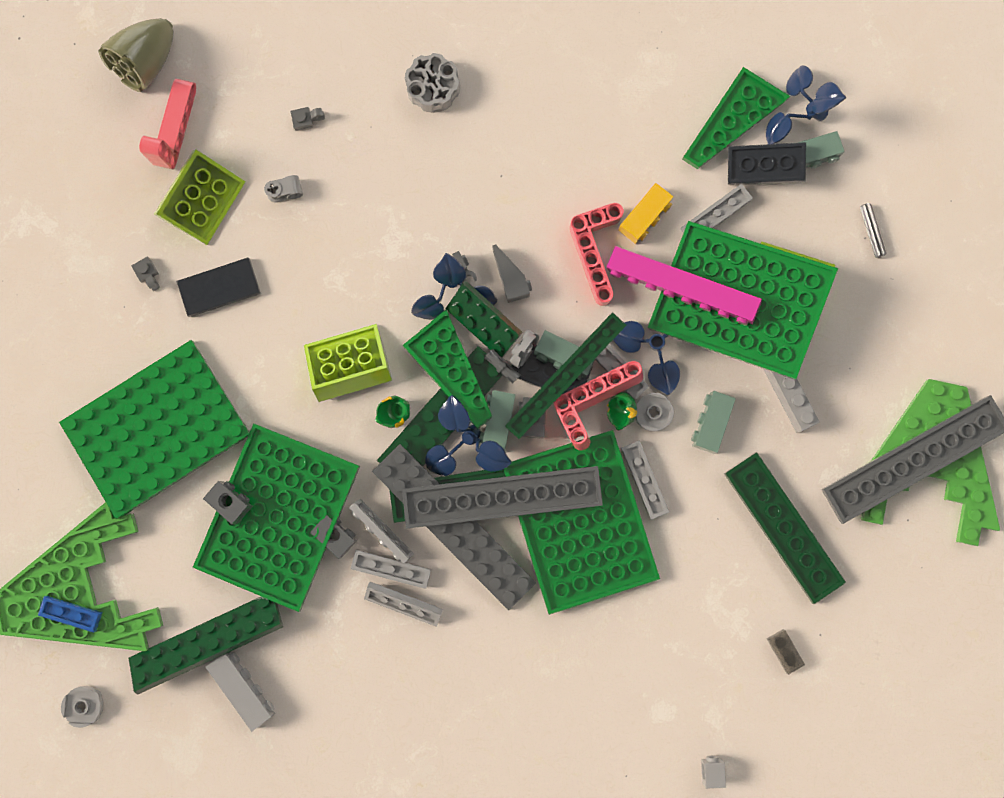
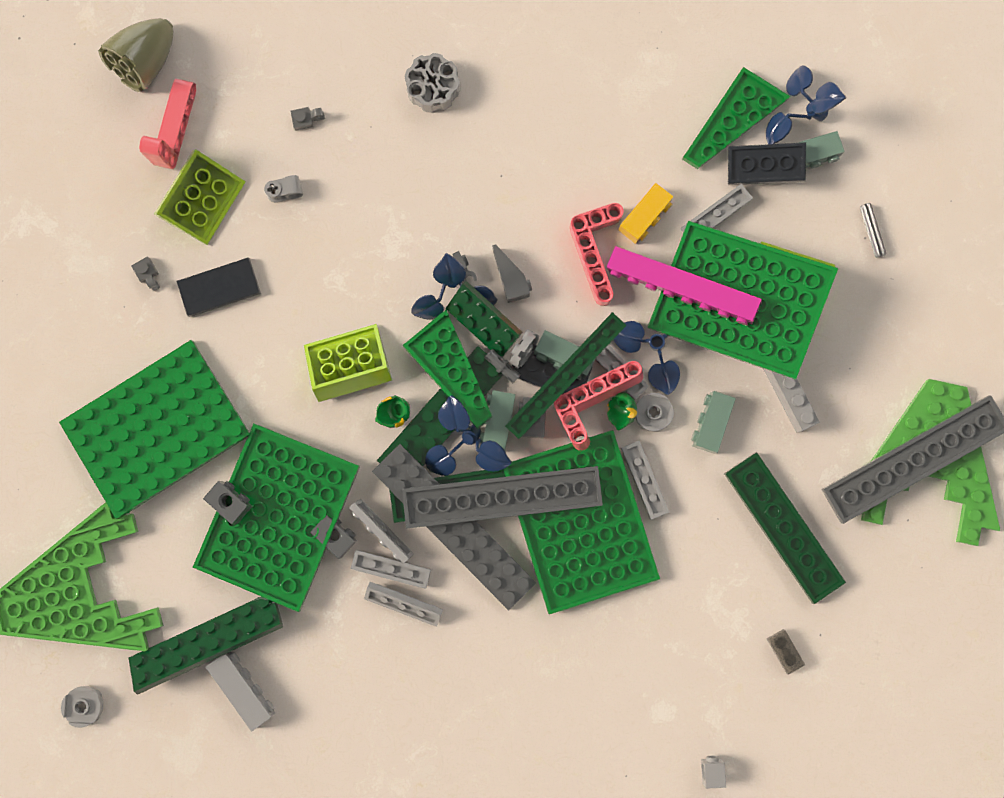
blue tile [38,596,102,632] -> none

